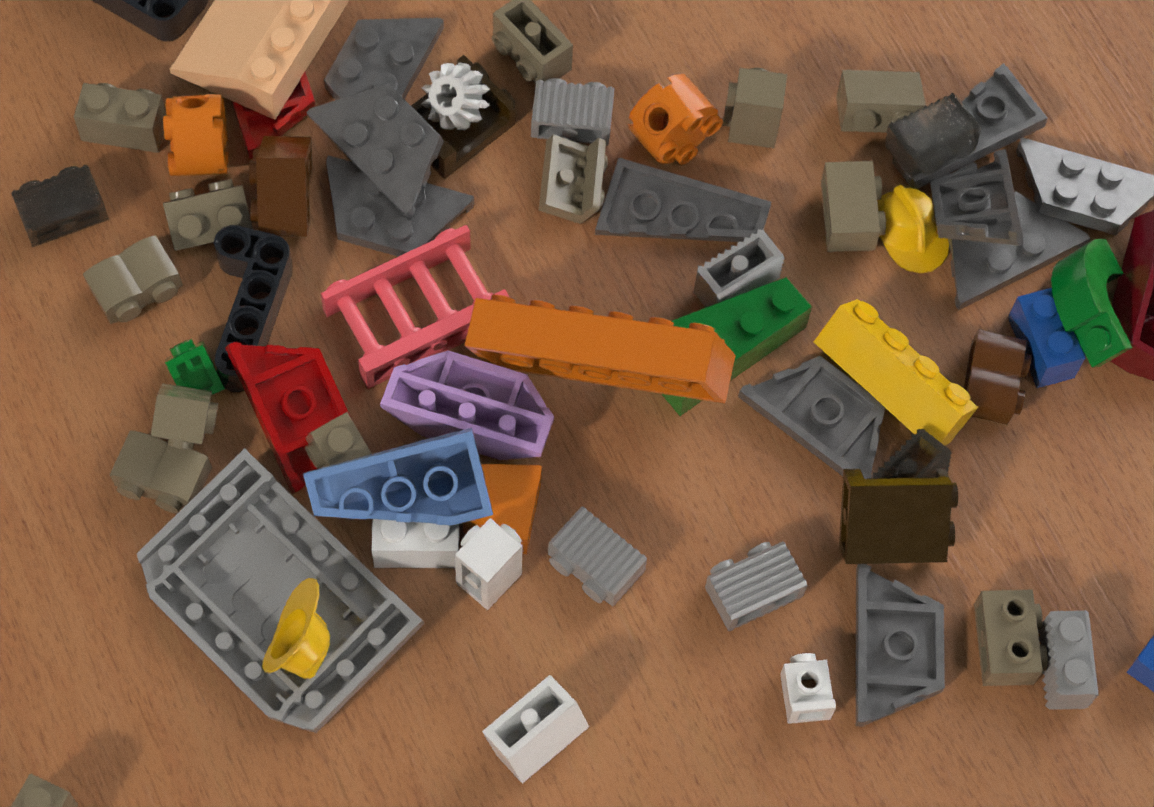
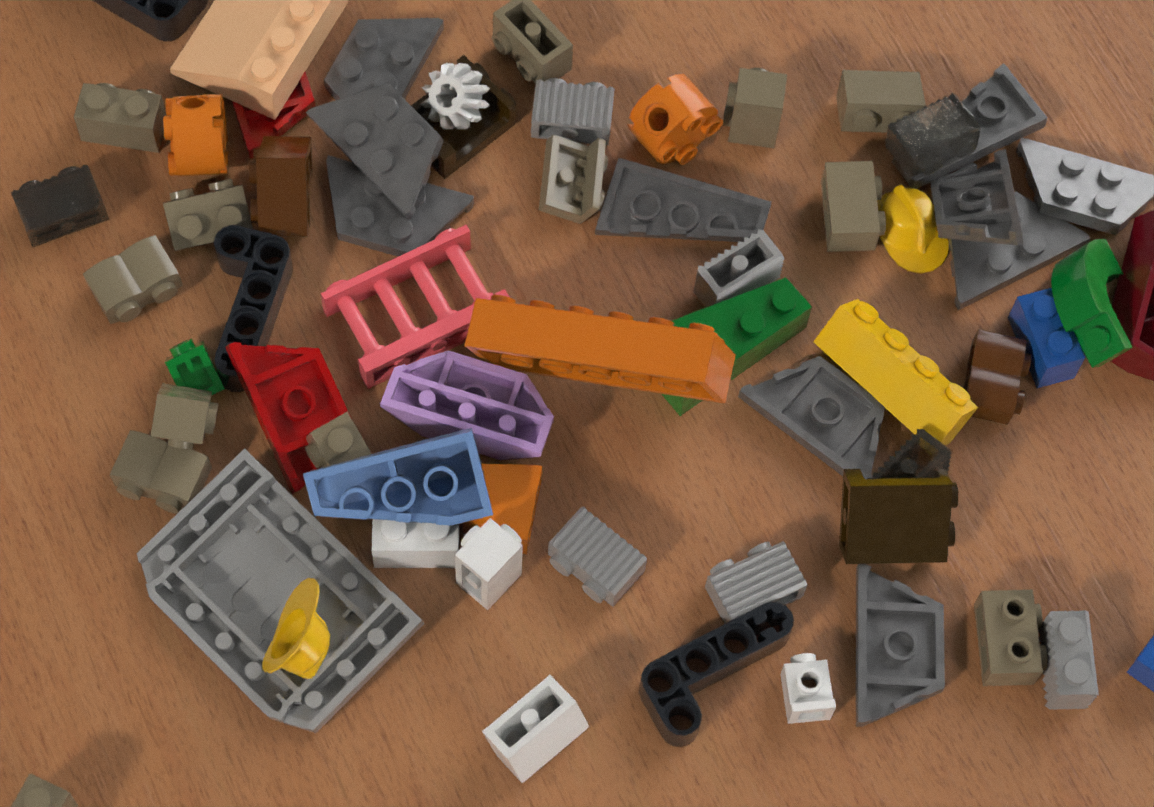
none -> black beam [639,602,794,747]

